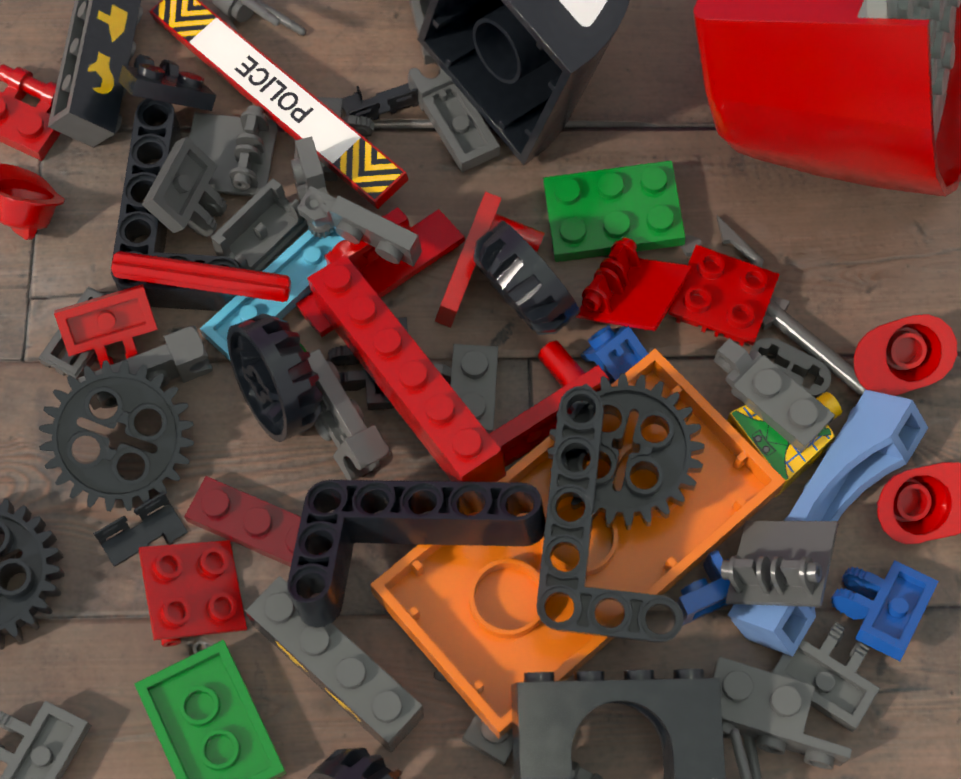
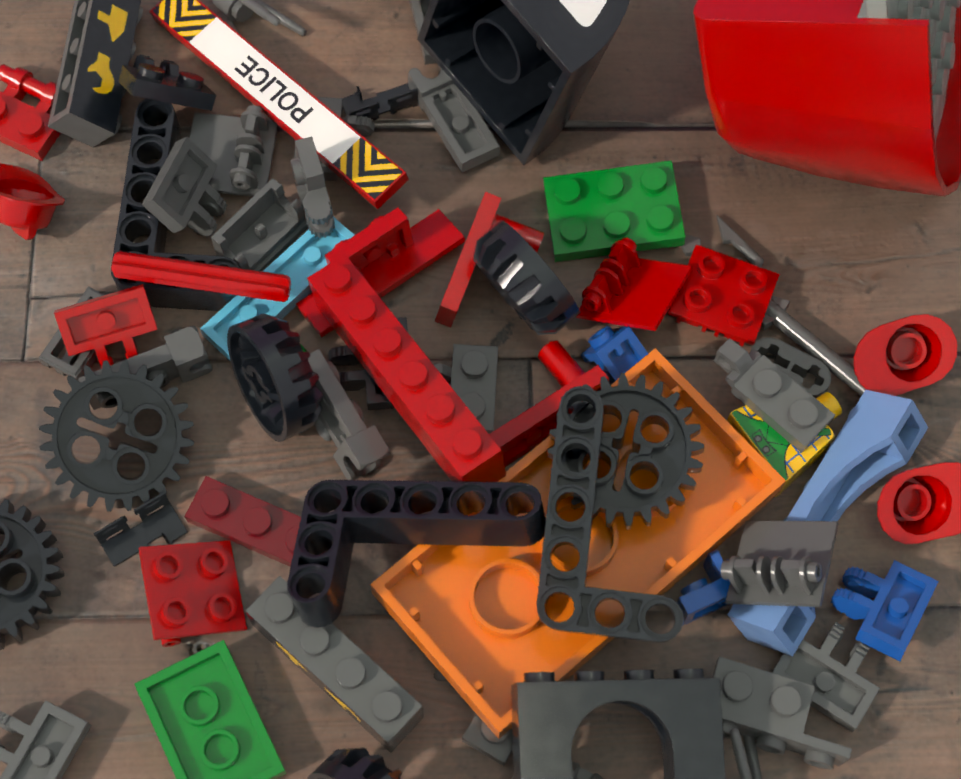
dark grey hinge [297,186,422,267] -> none

